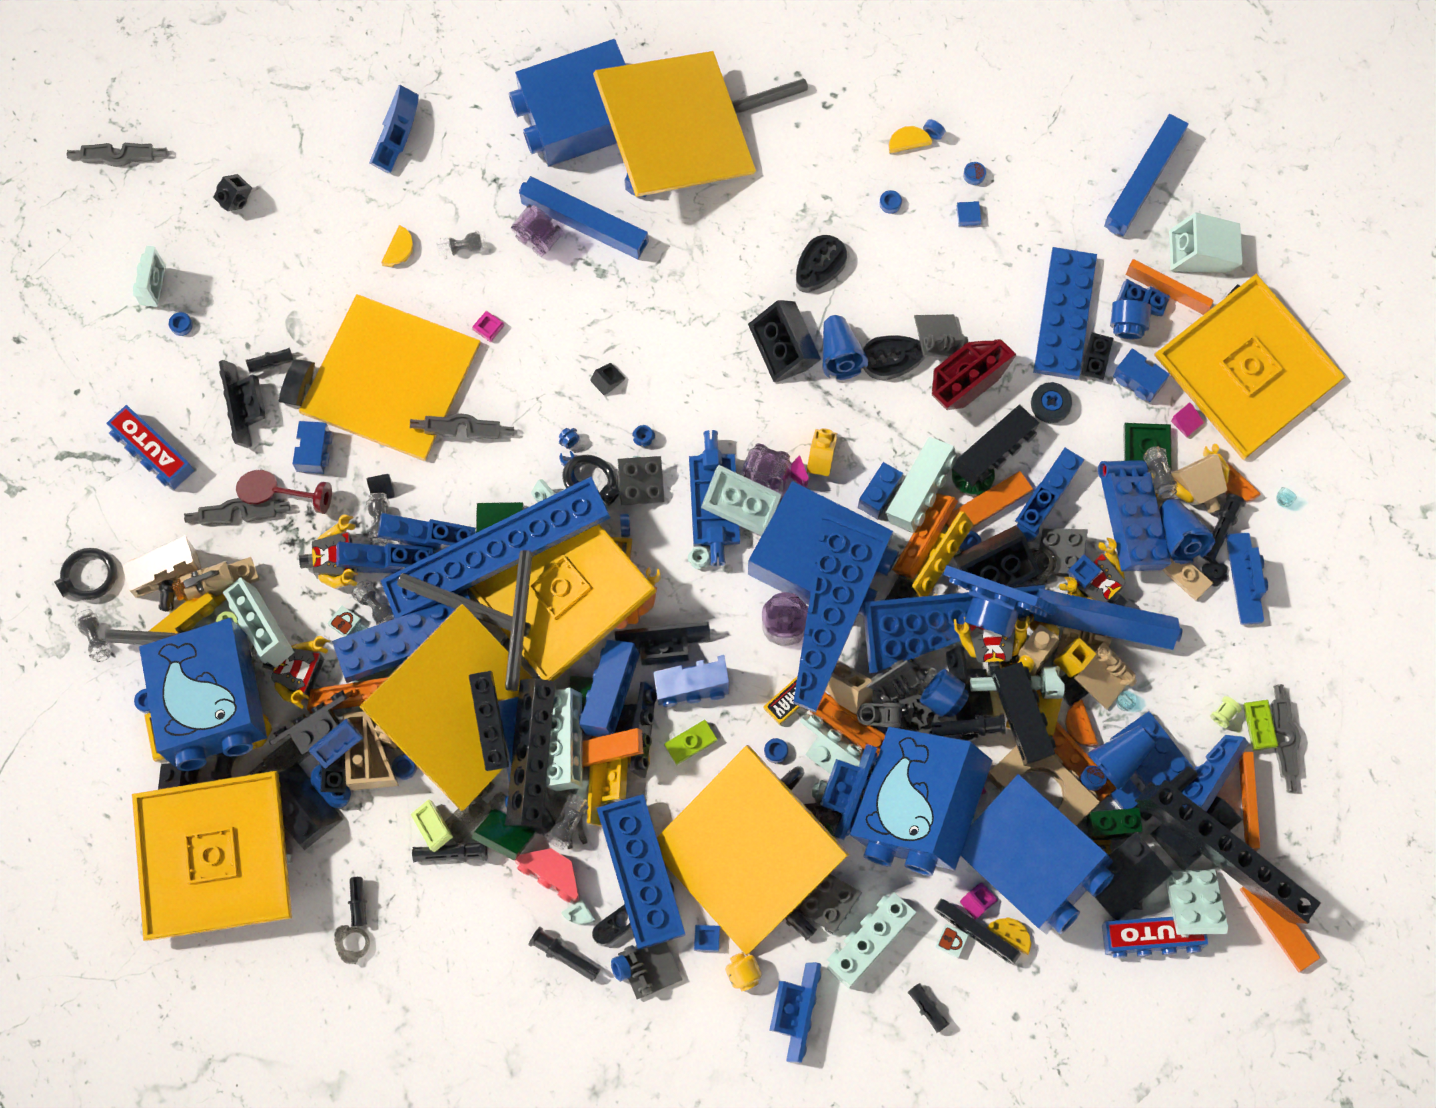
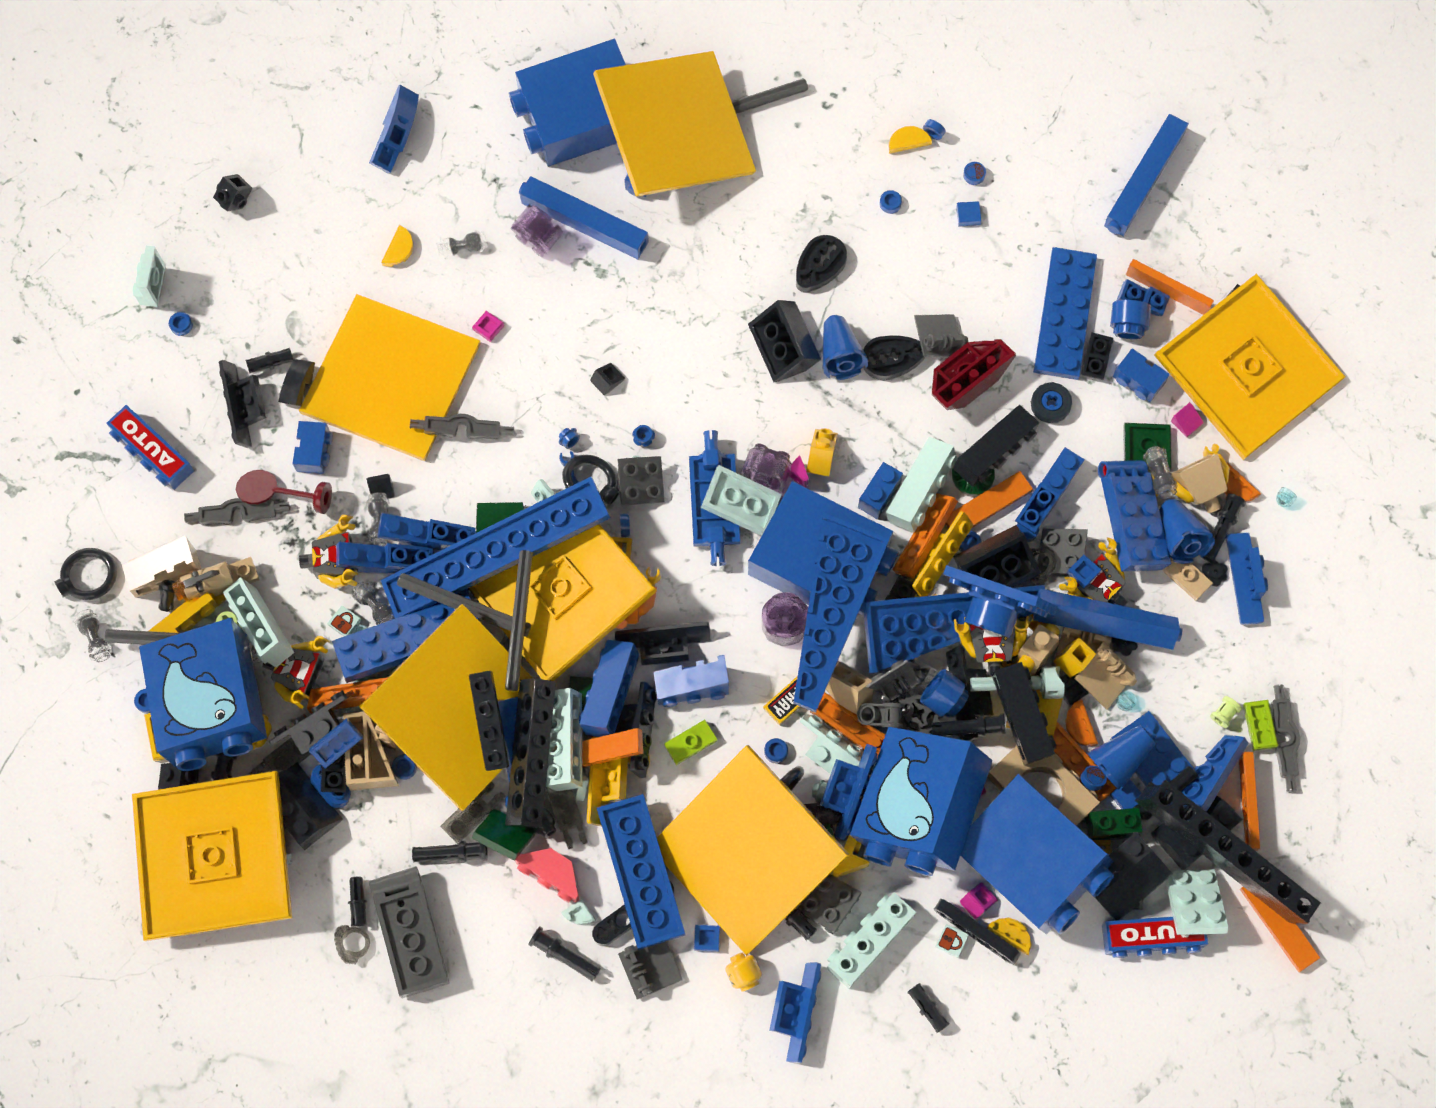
dark grey piece [66,142,168,167] -> none
yellowish green tile [410,799,453,852] -> none
clear piece [546,794,589,850] -> none
blue tile [611,955,631,982] -> none
light aqua plate [688,547,711,569] -> none
light aqua slope [1169,212,1243,273] -> none
none -> dark grey hinge [369,866,450,999]
none -> yellow slope [833,832,870,878]
none -> black plant [1111,637,1138,656]

